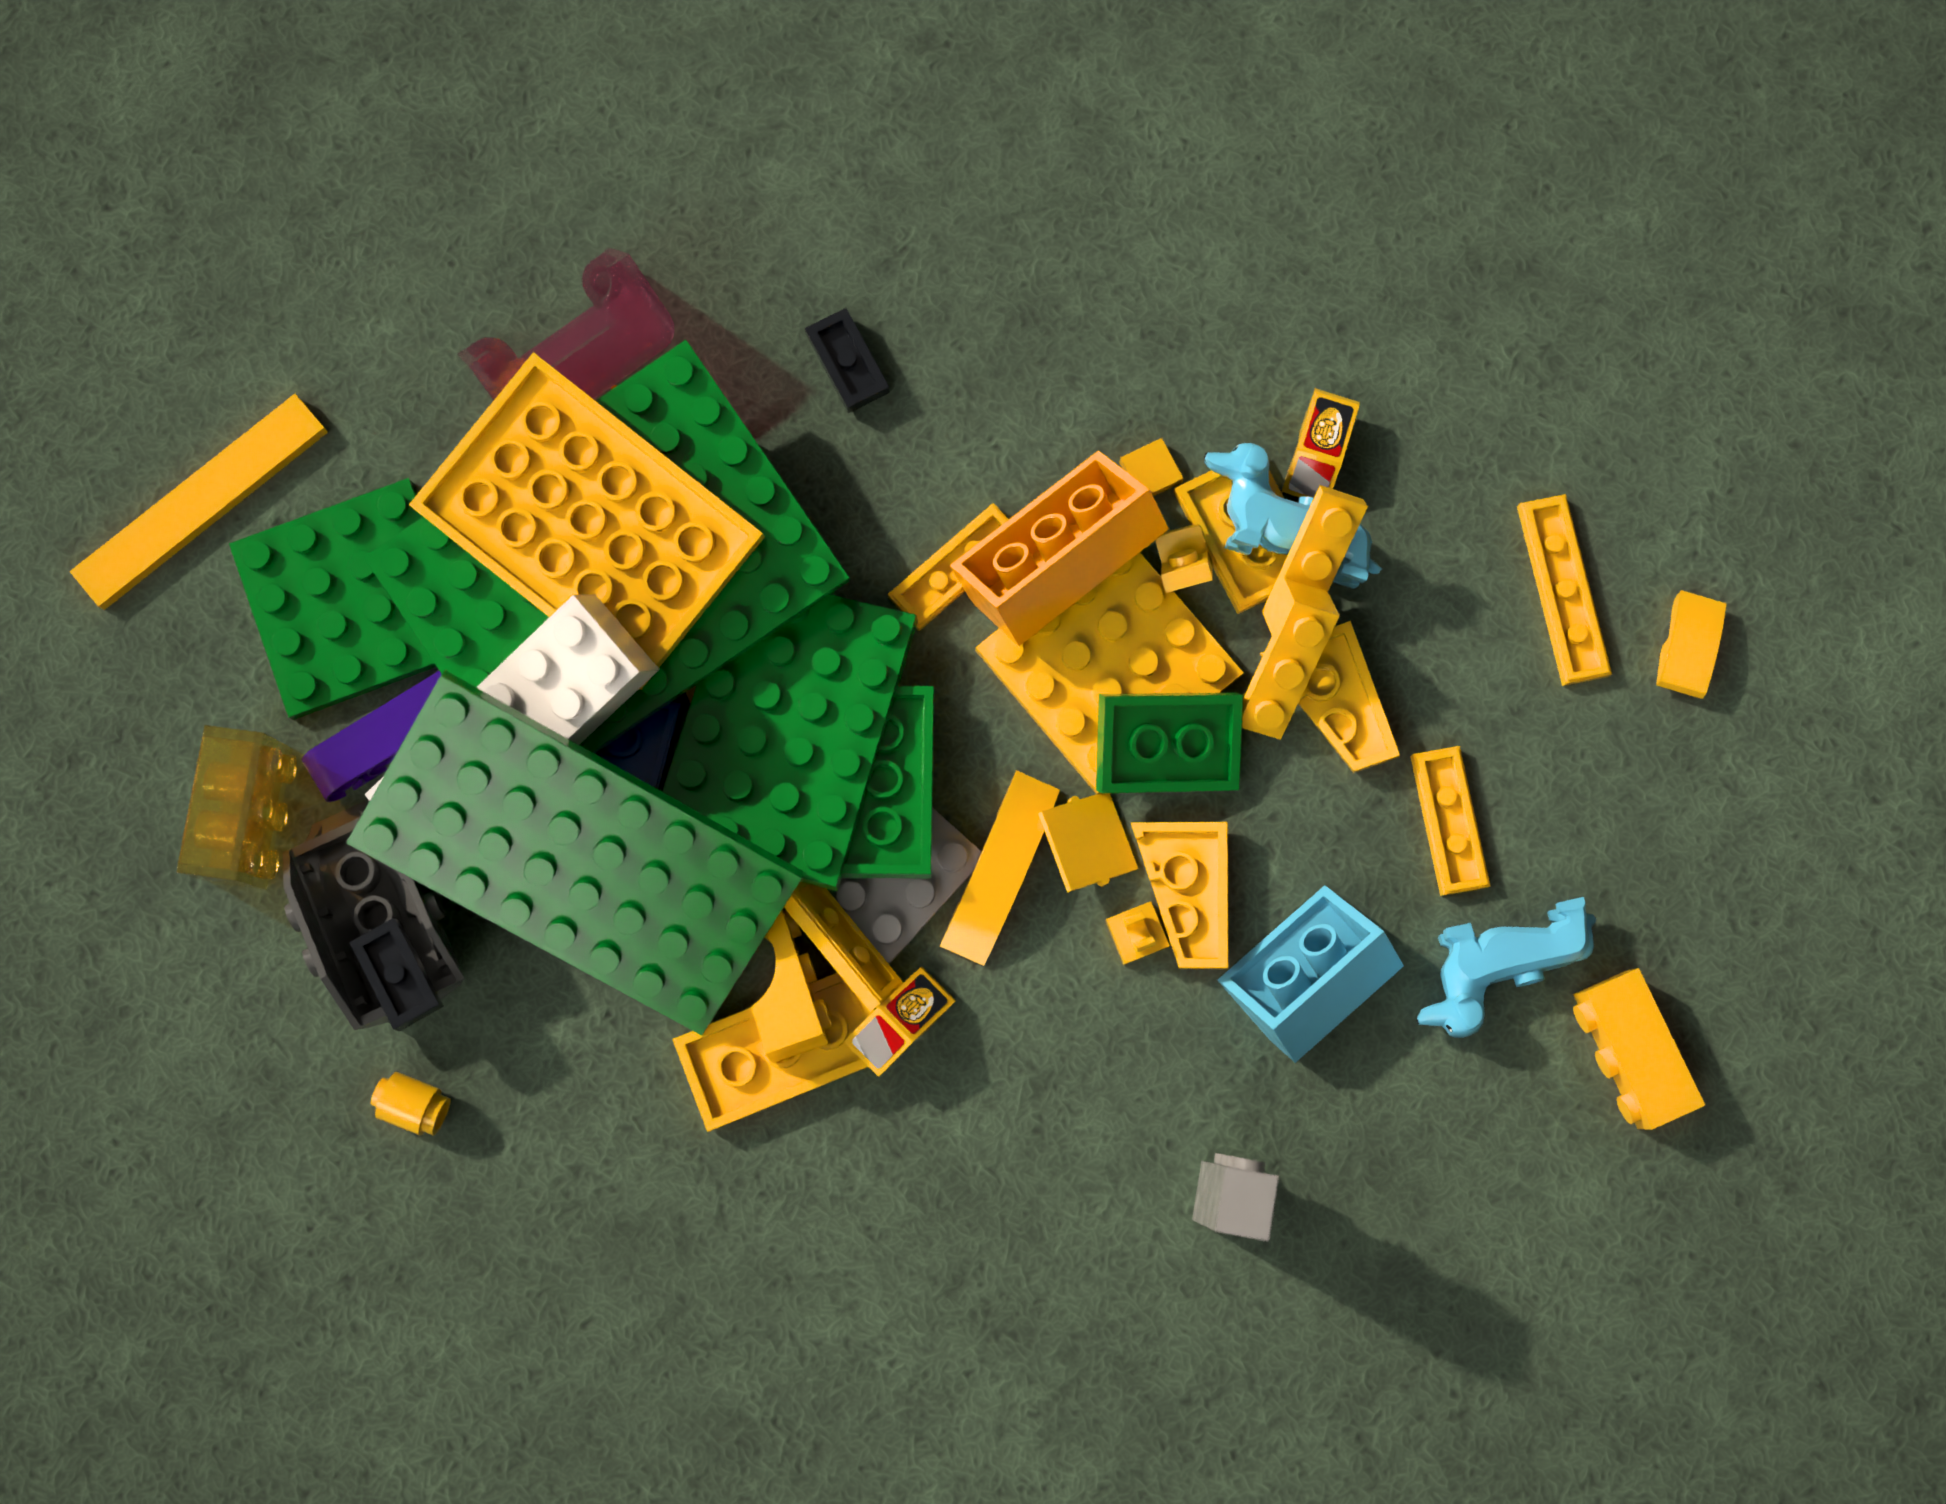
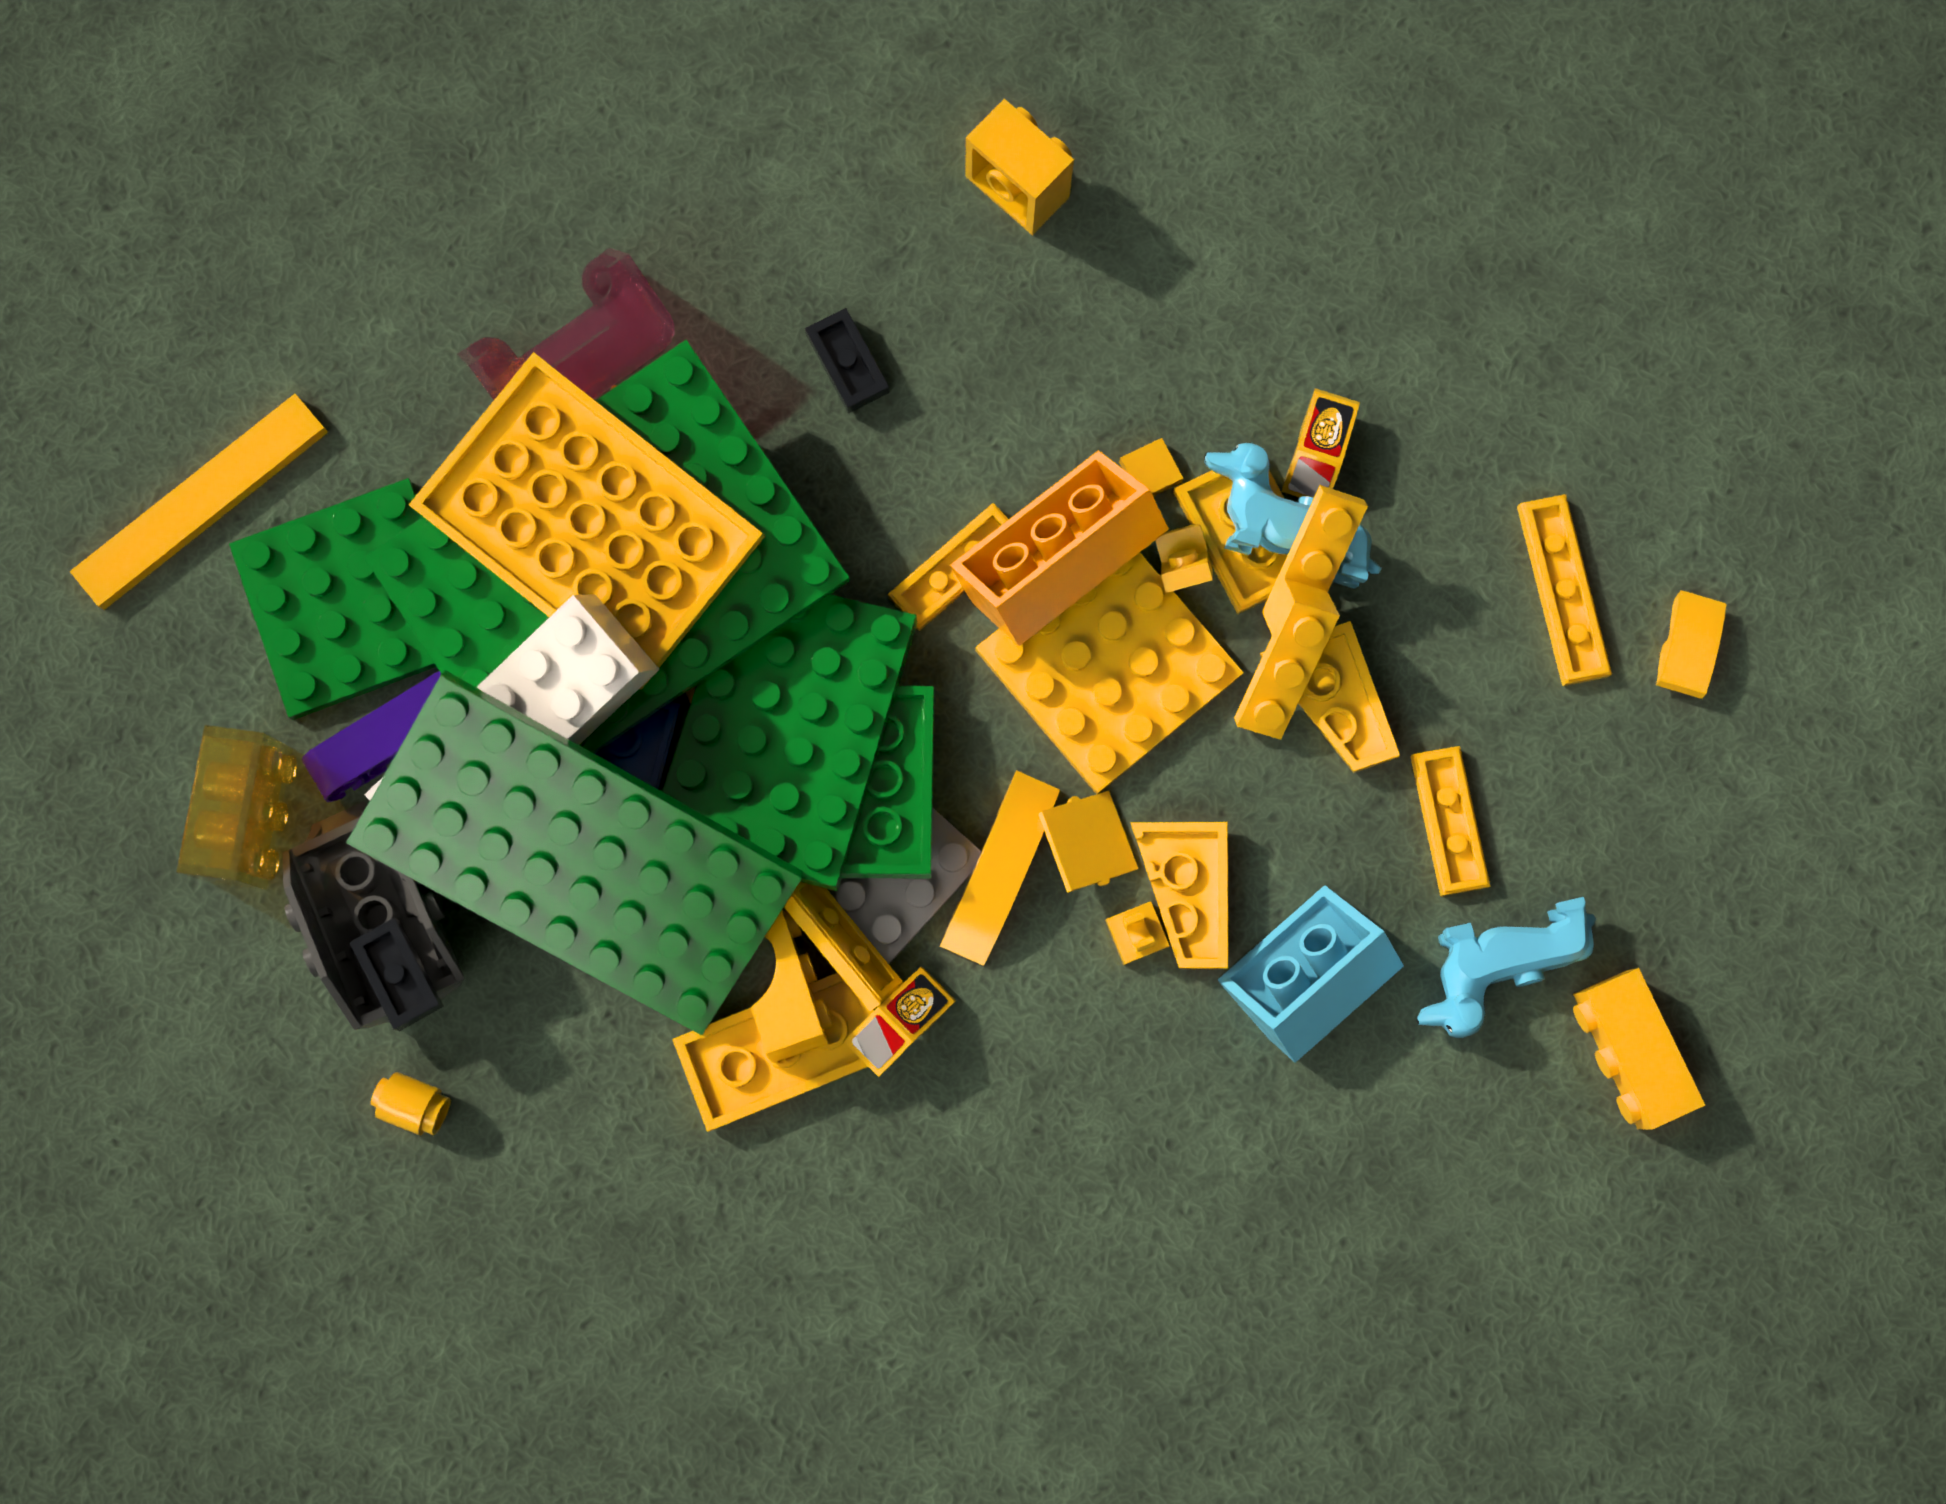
green plate [1096,693,1243,794] -> none
light grey brick [1192,1153,1278,1241] -> none
none -> yellow brick [965,98,1074,235]

